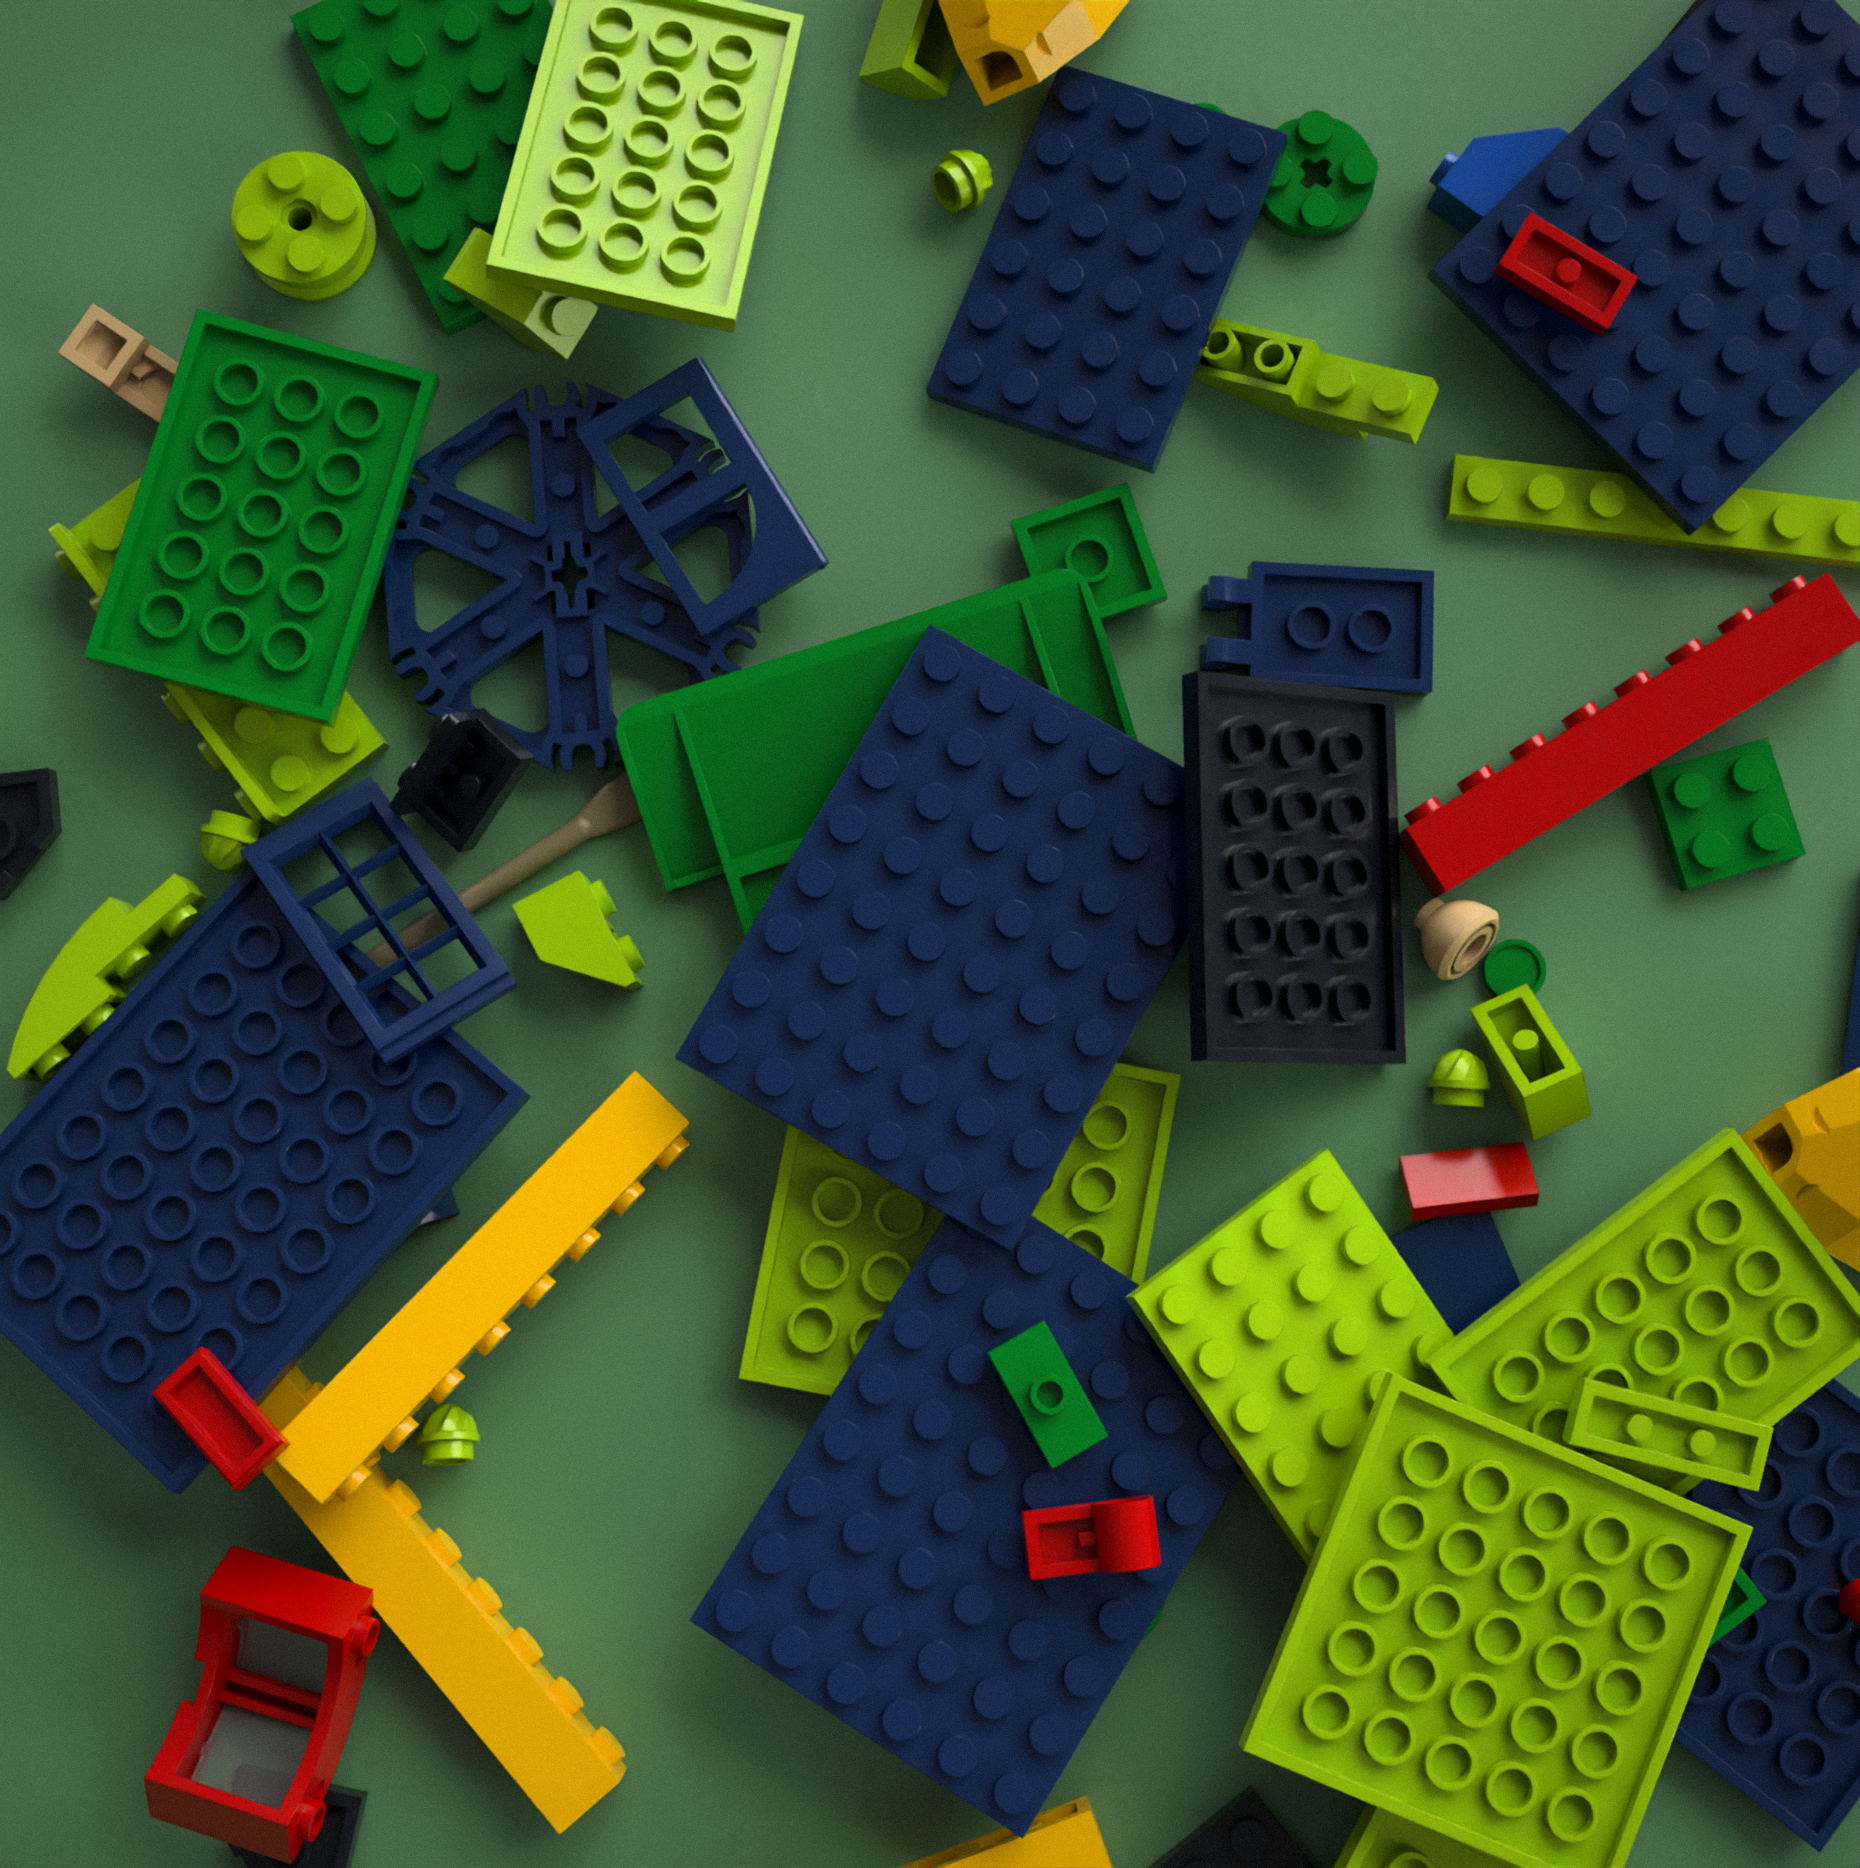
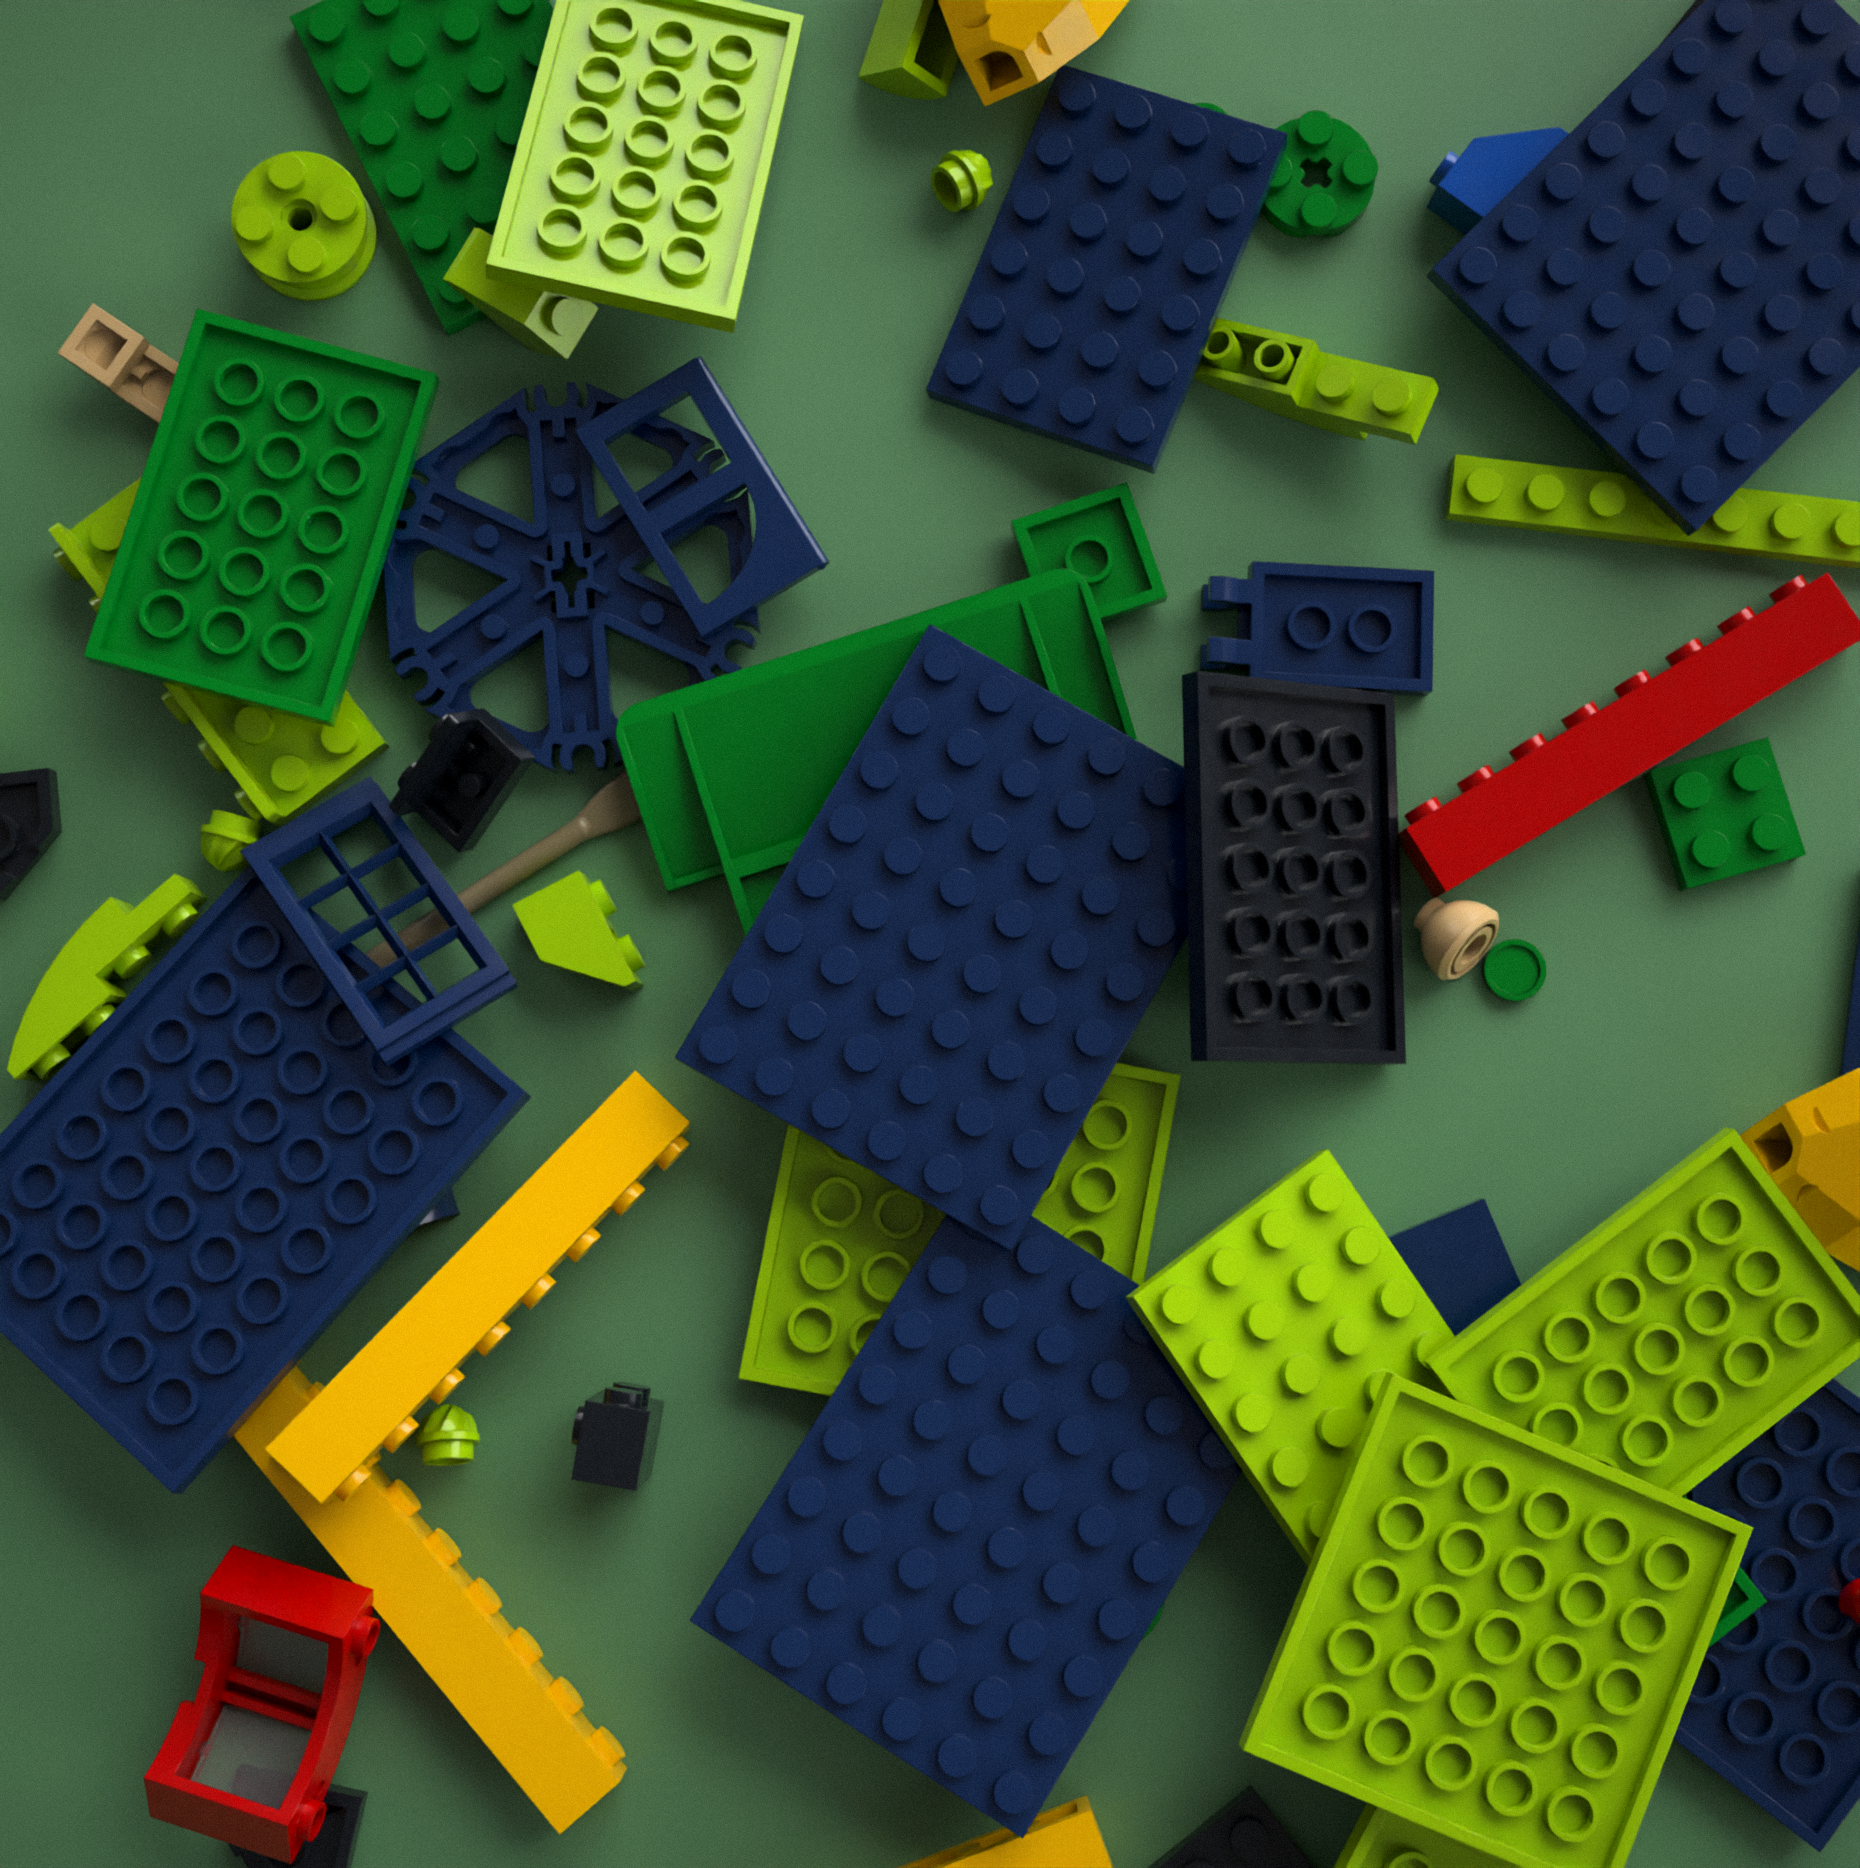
red tile [151,1346,291,1491] -> none
green plate [986,1321,1109,1469] -> none
red plate [1020,1495,1161,1580] -> none
red tile [1398,1142,1539,1221] -> none
lime plate [1427,1049,1491,1107] -> none
lime slope [1470,983,1592,1141] -> none
red plate [1493,212,1638,337] -> none
lime plate [1562,1376,1774,1492] -> none
none -> black brick [571,1382,664,1491]

